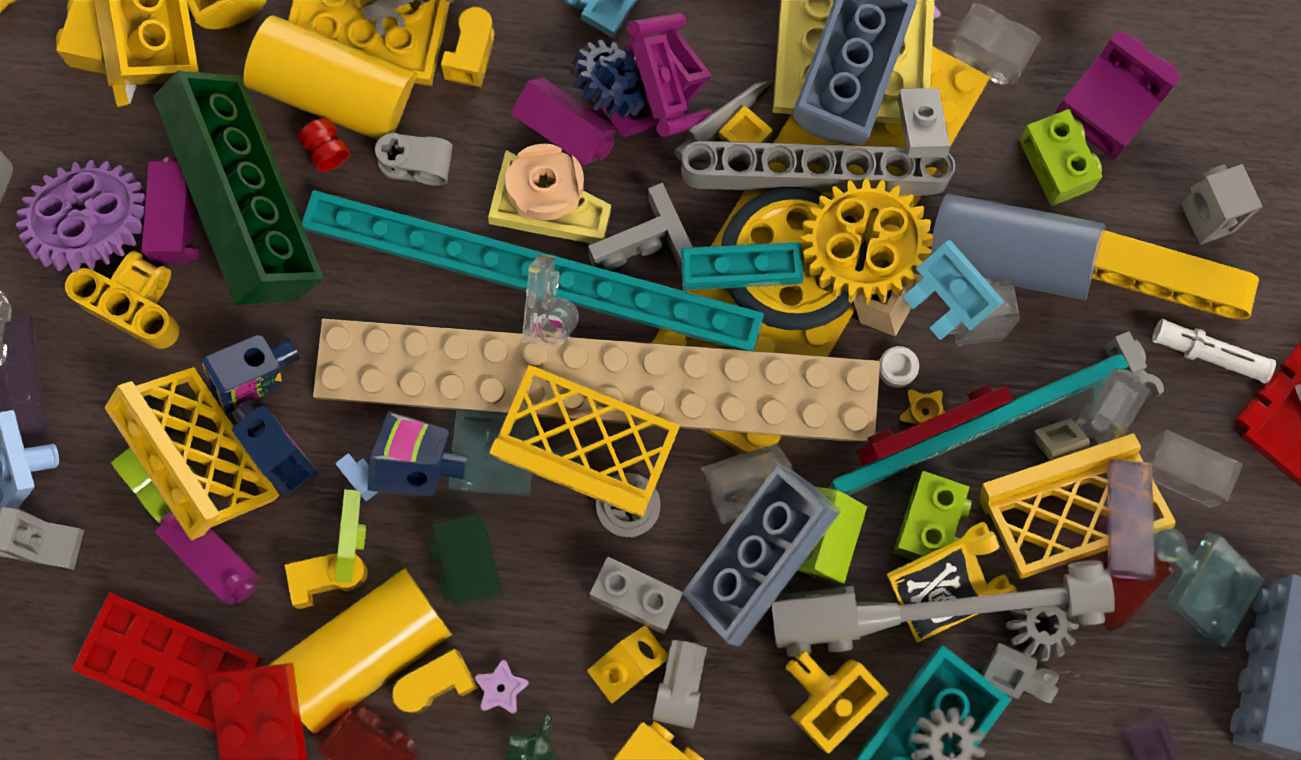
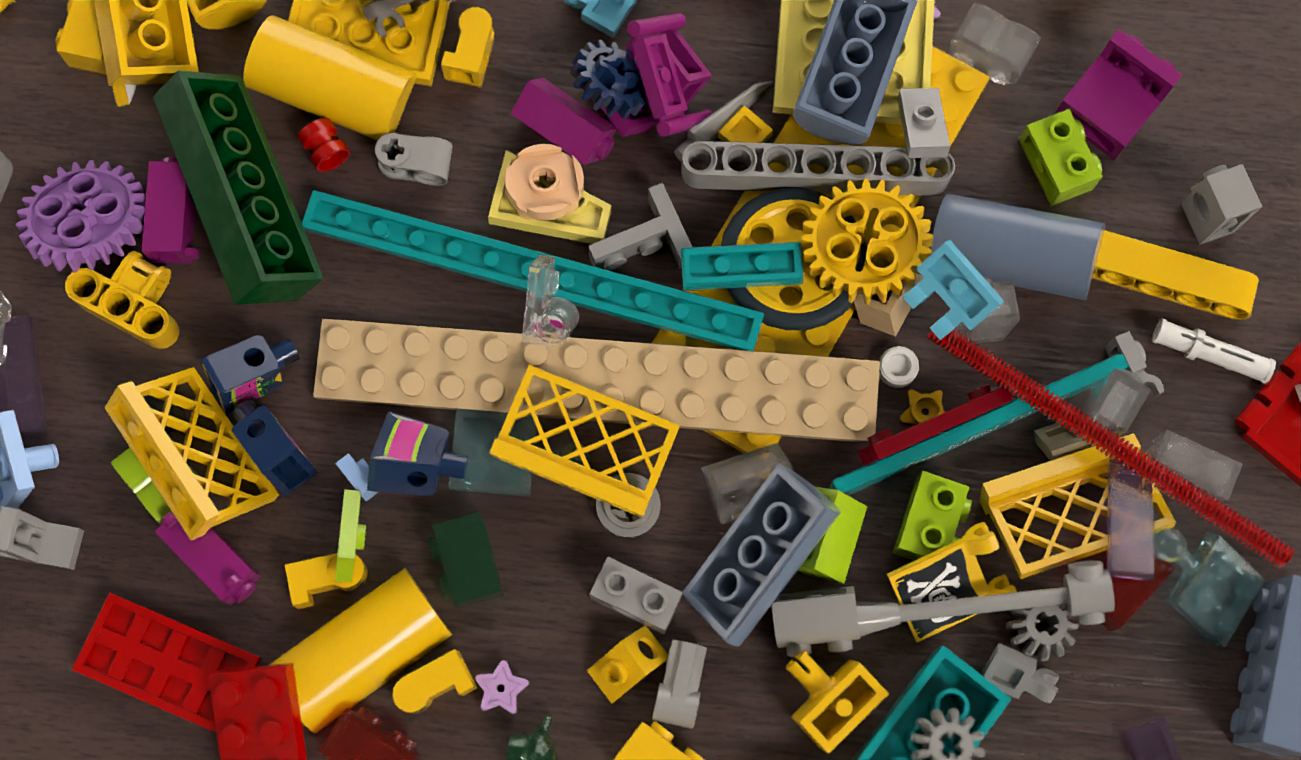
none -> red axle [927,329,1294,569]

